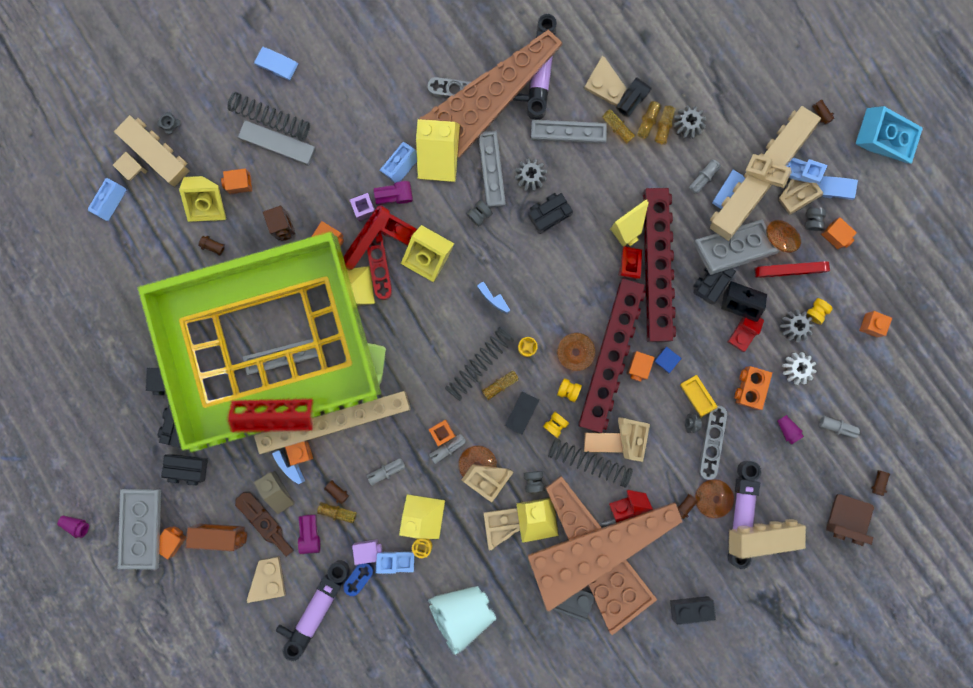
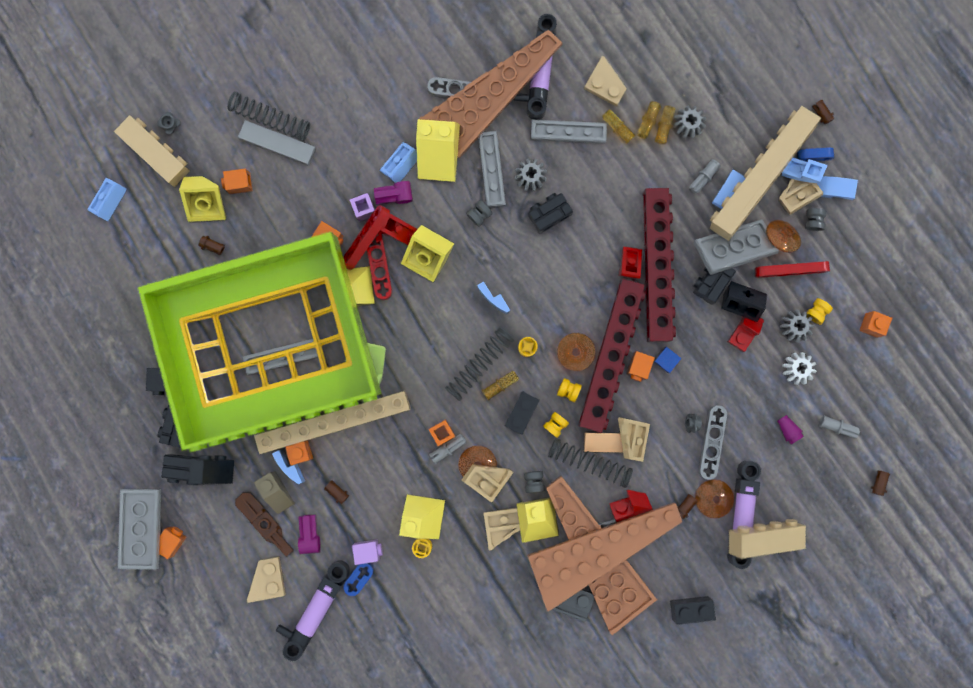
magenta cone [57,515,89,538] -> none
tan panel [113,152,148,181] -> none
dark orange window [186,523,247,551] -> none
red fence [227,399,314,432] -> none
light blue slope [254,47,298,80] -> none
reddish brown brick [262,205,296,241] -> none
clear yellow axle [317,502,357,523] -> none
light grey axle [367,459,405,486] -> none
light blue slope [376,551,414,573] -> none
light aqua cone [428,586,496,655] -> none
light yellow slope [610,200,649,246] -> none
black piece [616,77,652,117] -> none
yellow tile [680,375,718,418] -> none
orange brick [734,366,772,410] -> none
tan slope [746,154,792,188] -> none
orange brick [821,217,857,249] -> none
reddish brown bracket [826,494,874,546] -> none
medium azure slope [856,106,923,164] -> none
none -> black brick [189,455,234,484]
none -> blue beam [797,148,834,162]

